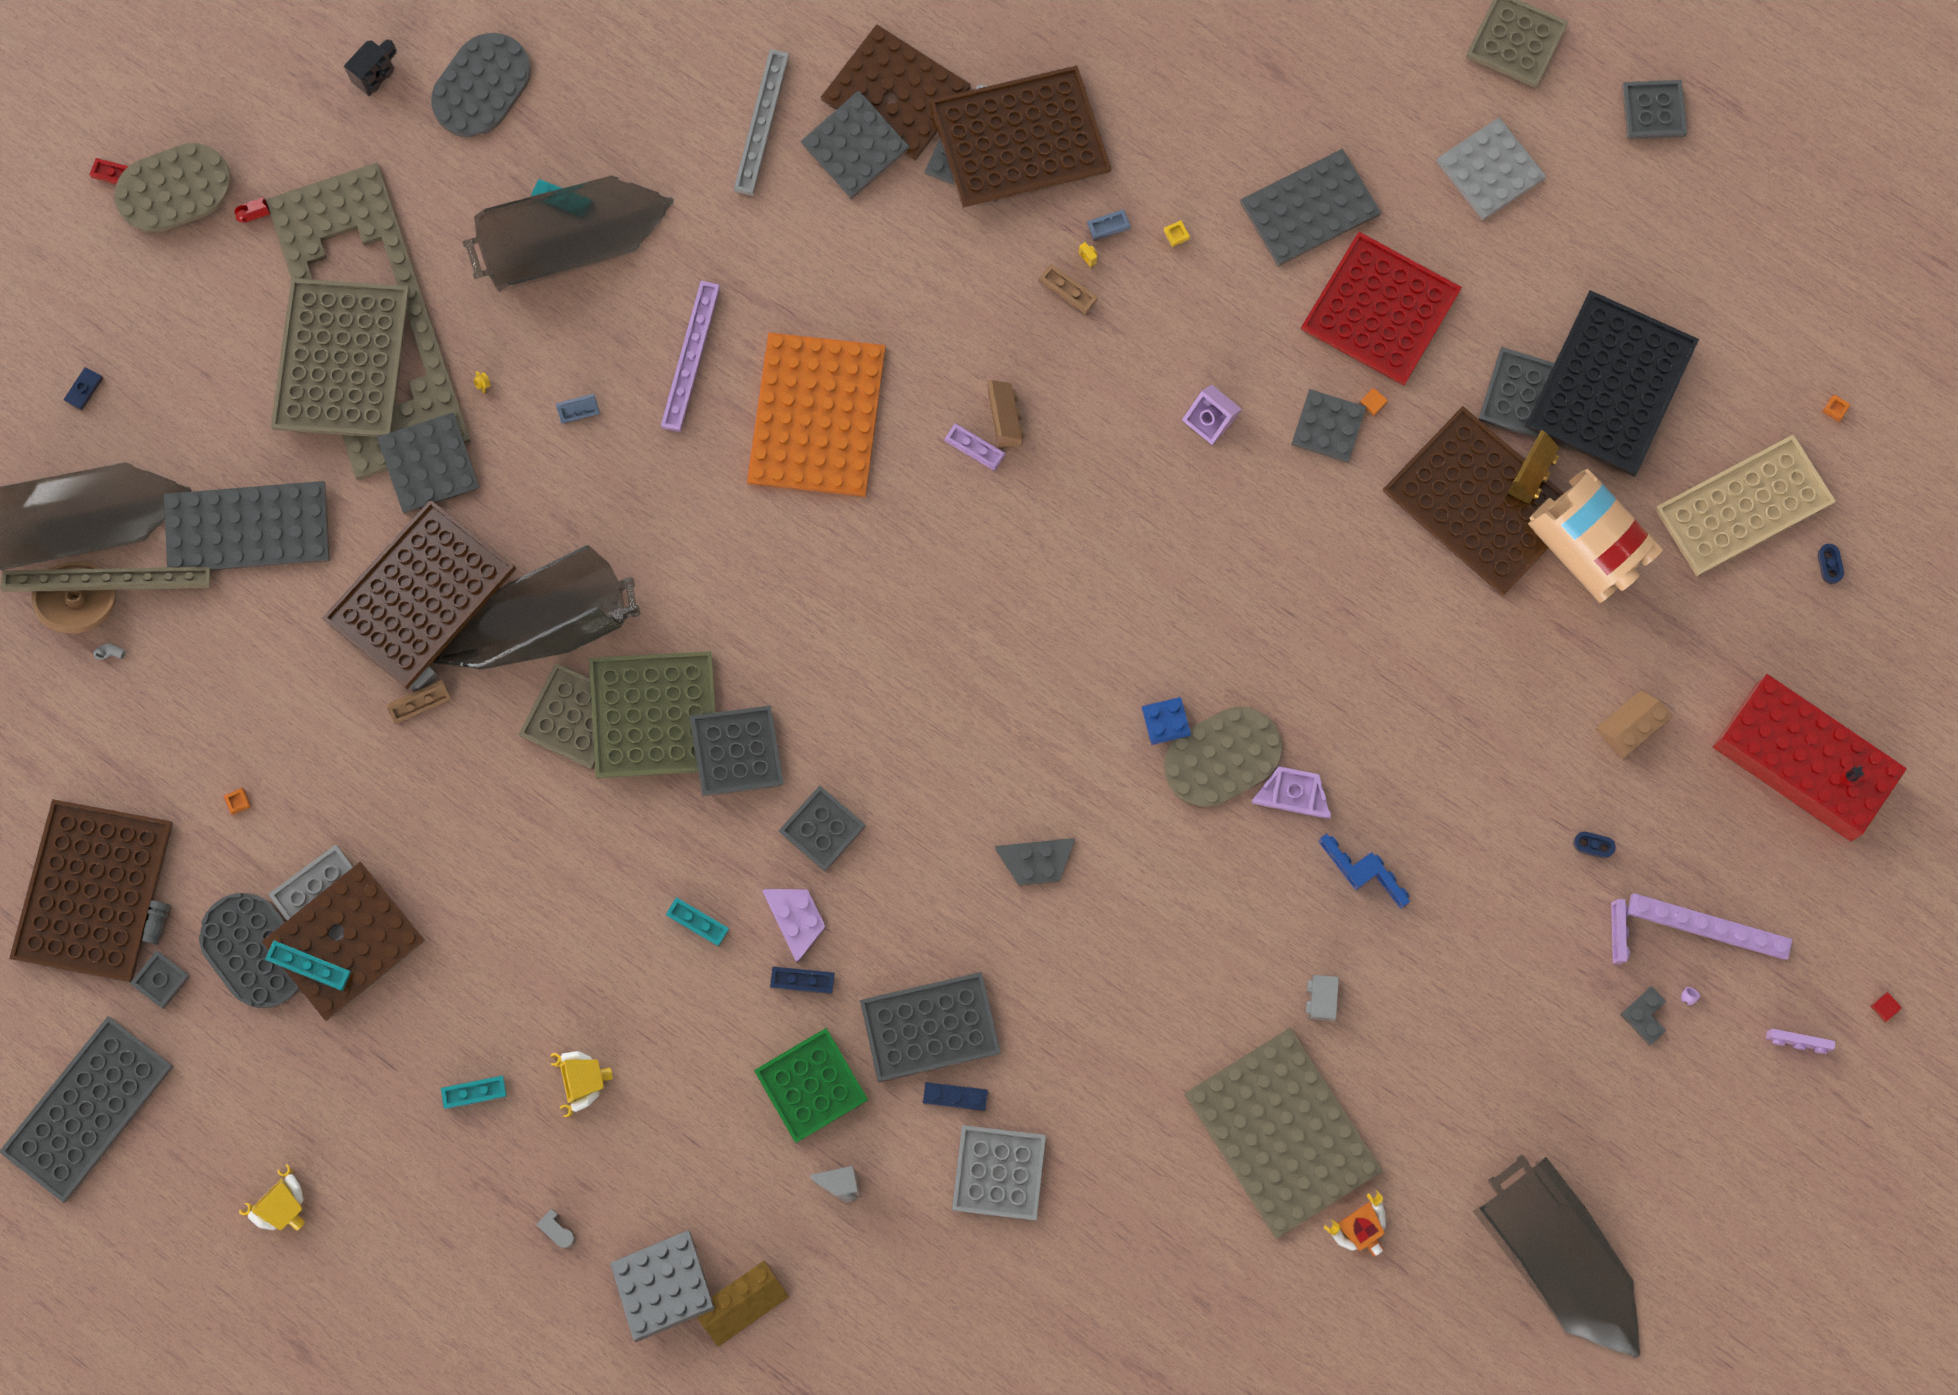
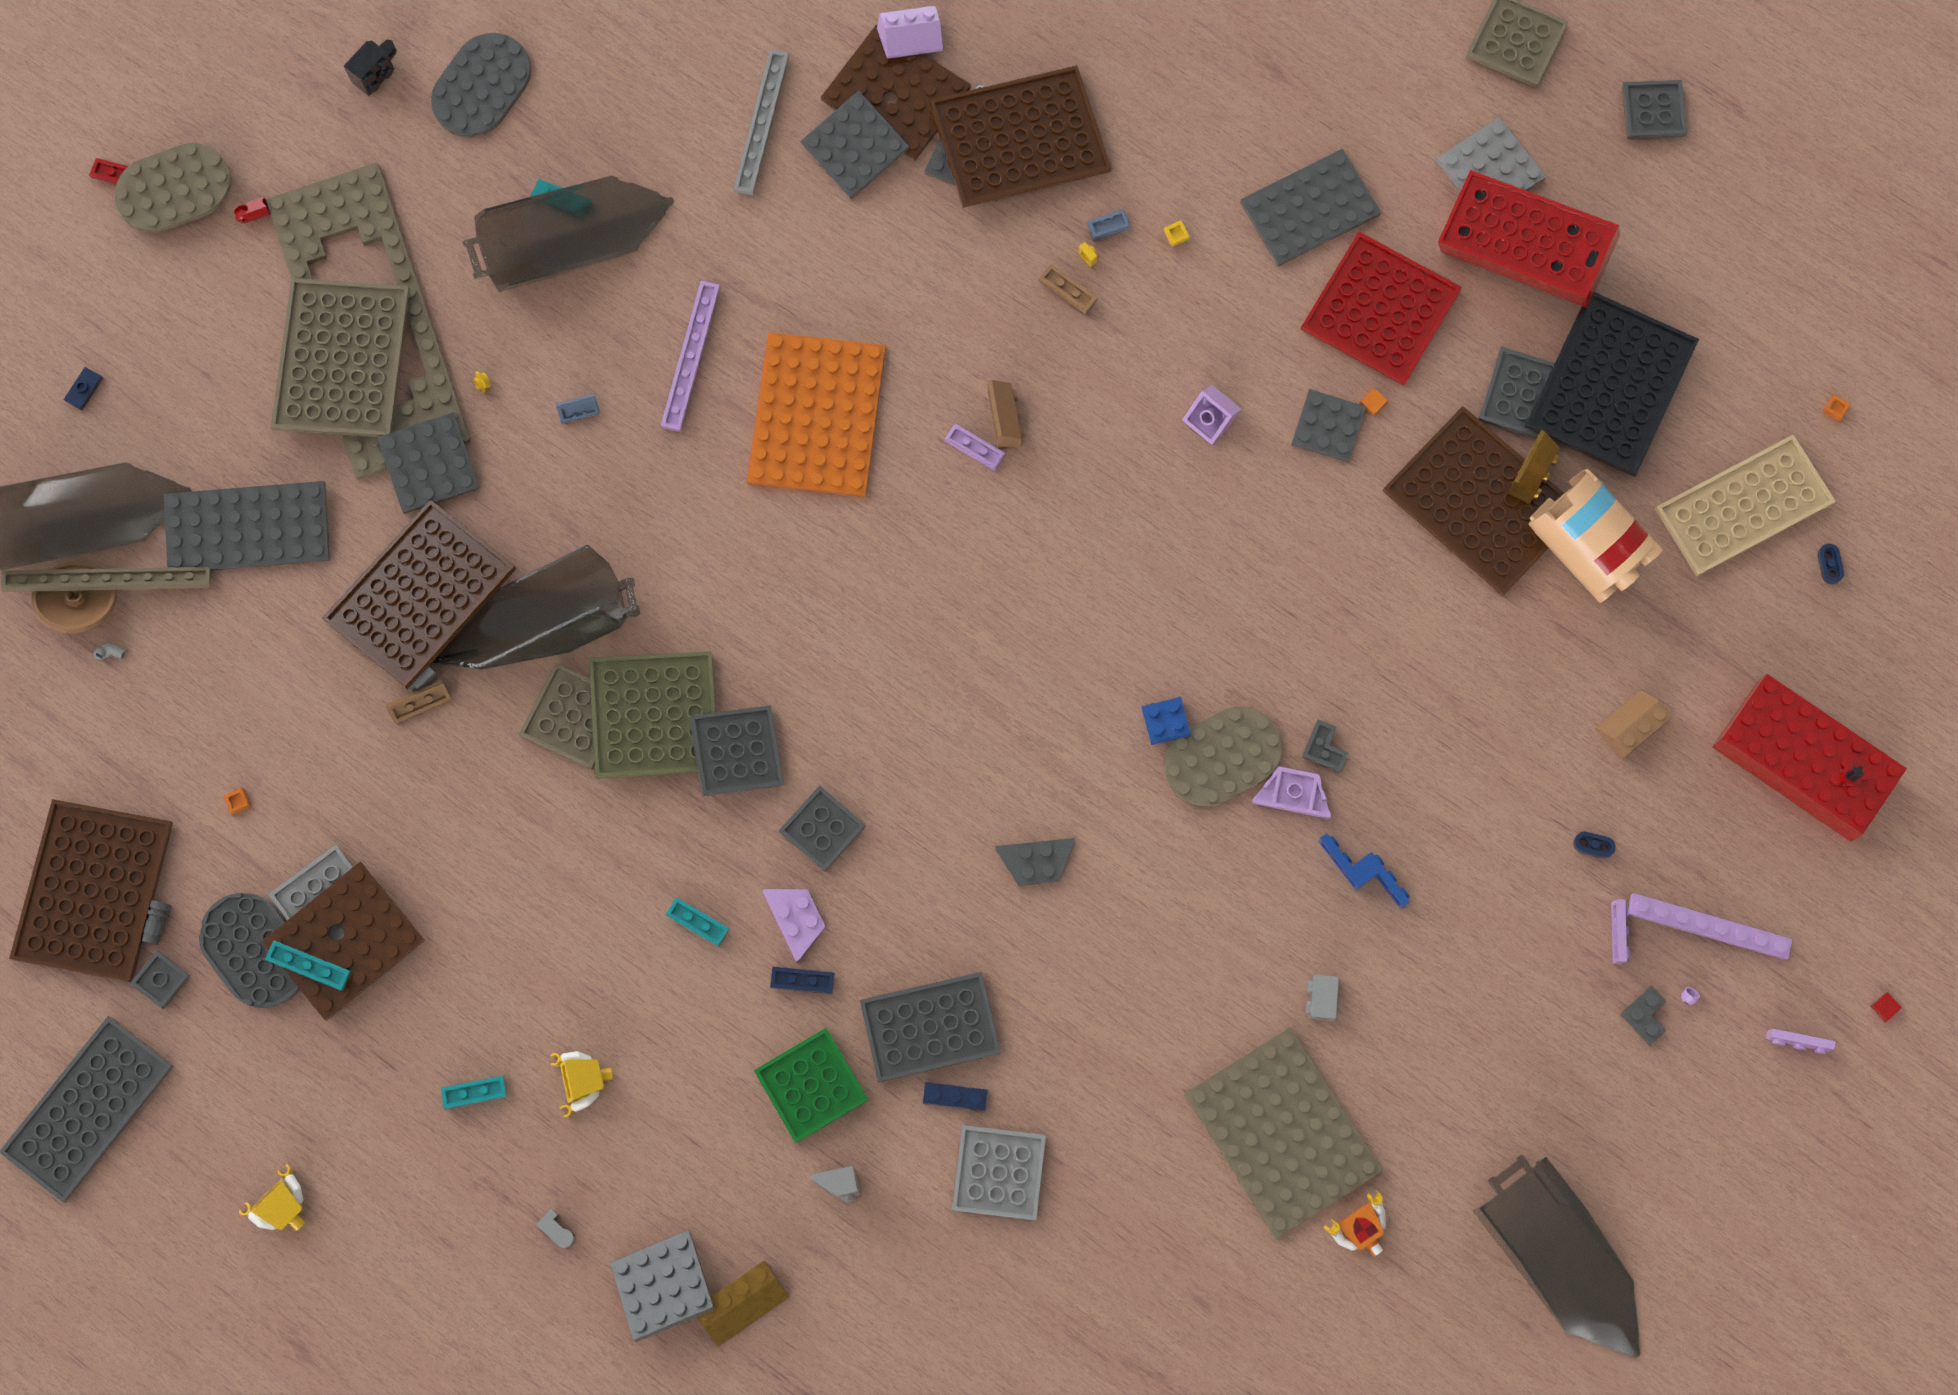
none -> lavender slope [877,6,943,59]
none -> dark grey plate [1302,719,1348,773]
none -> red piece [1438,170,1620,308]

